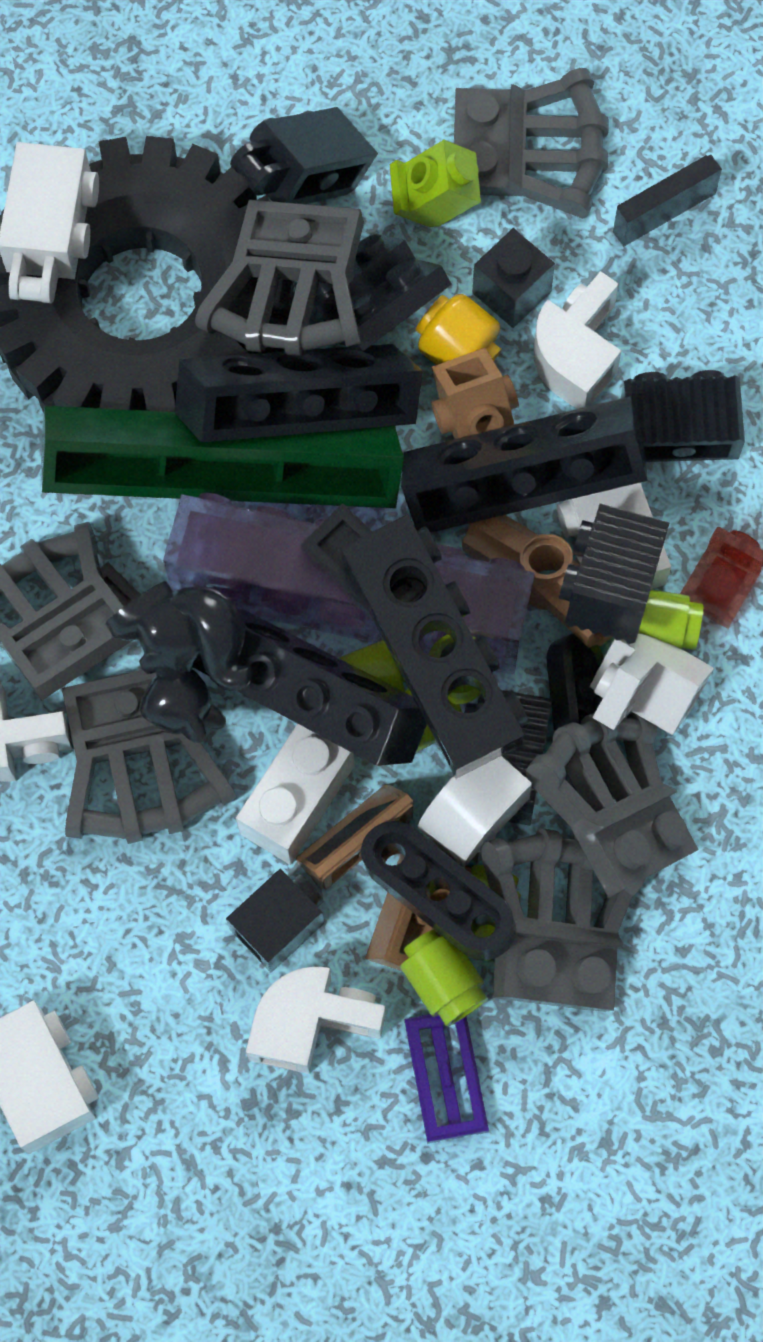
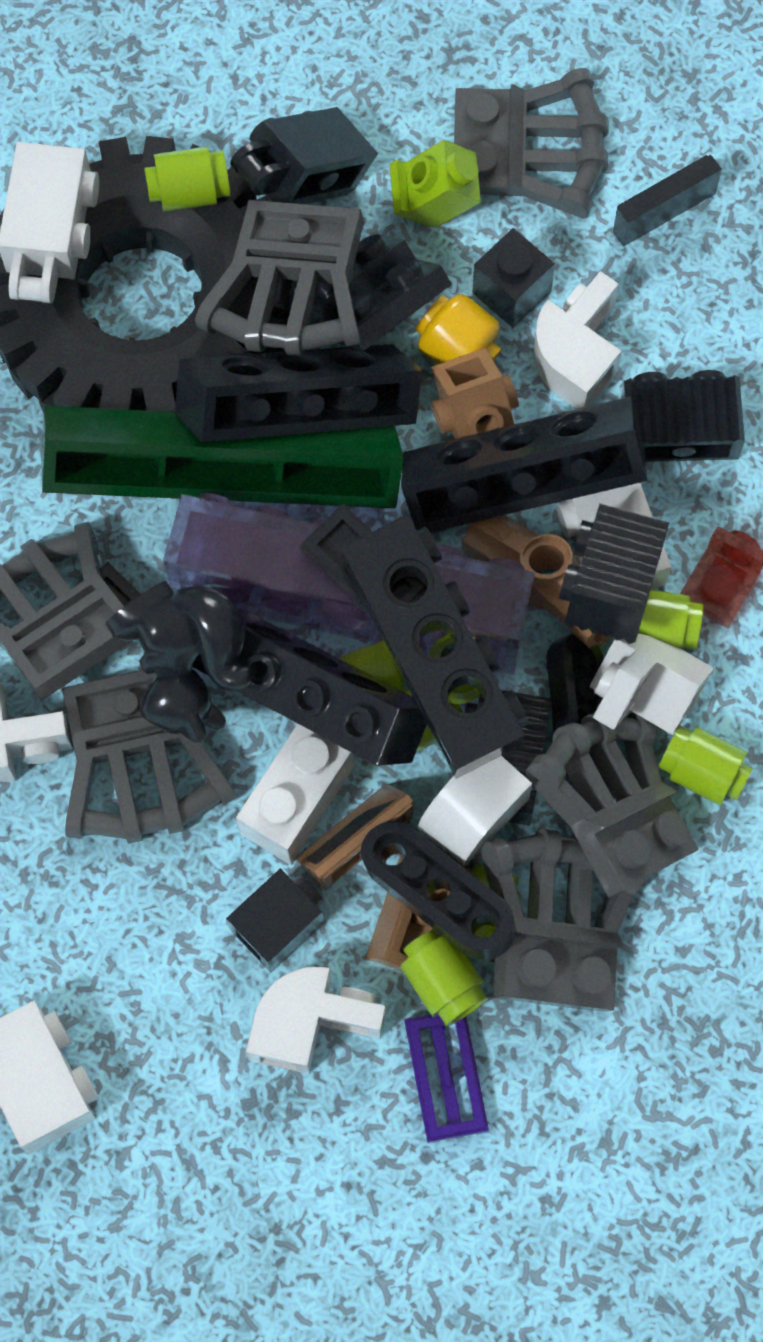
none -> lime brick [144,146,230,212]
none -> lime brick [658,725,753,806]

